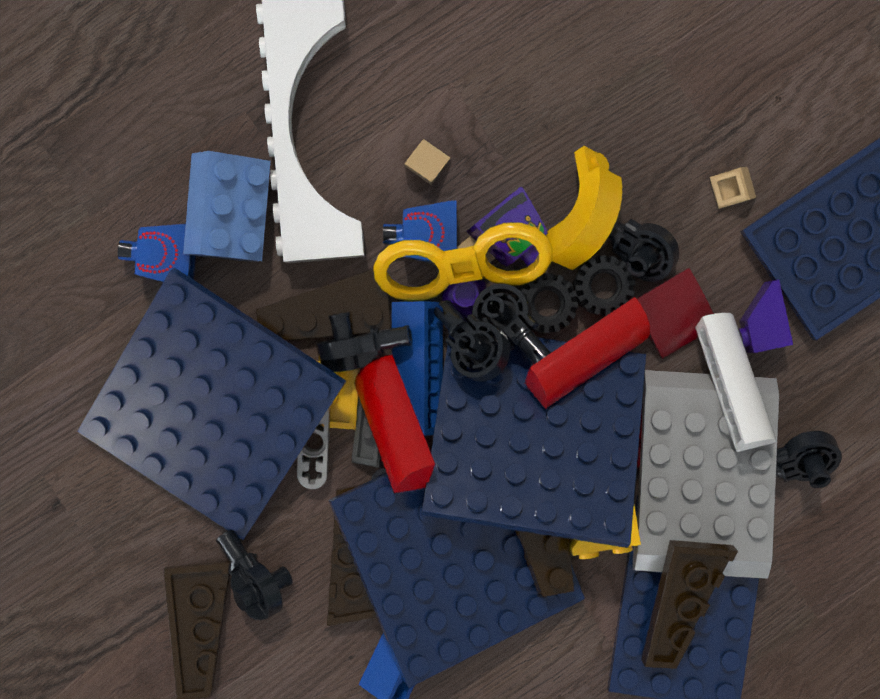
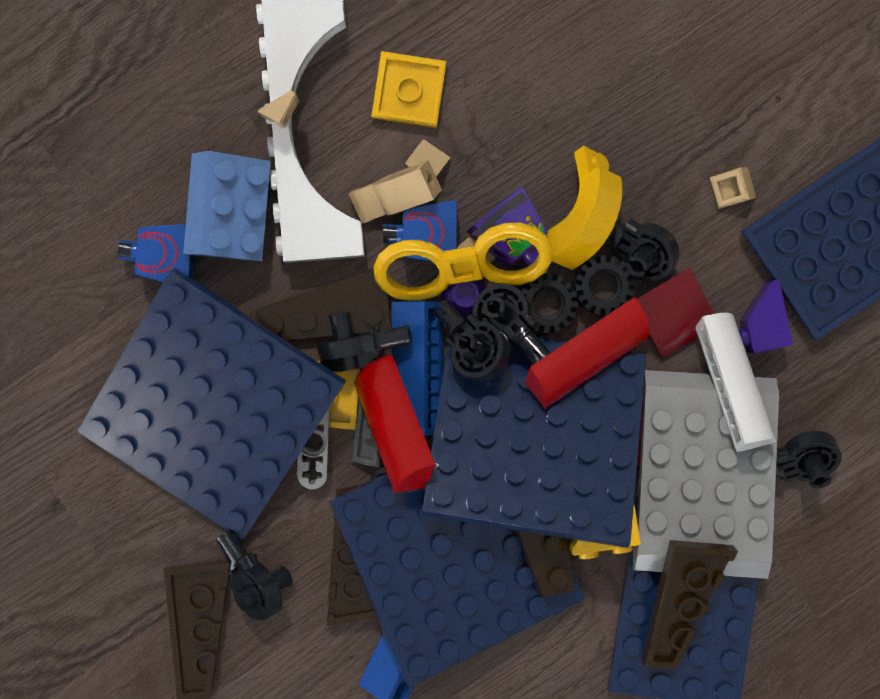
none -> tan slope [258,91,299,128]
none -> tan piece [349,160,442,223]
none -> yellow tile [371,51,447,128]

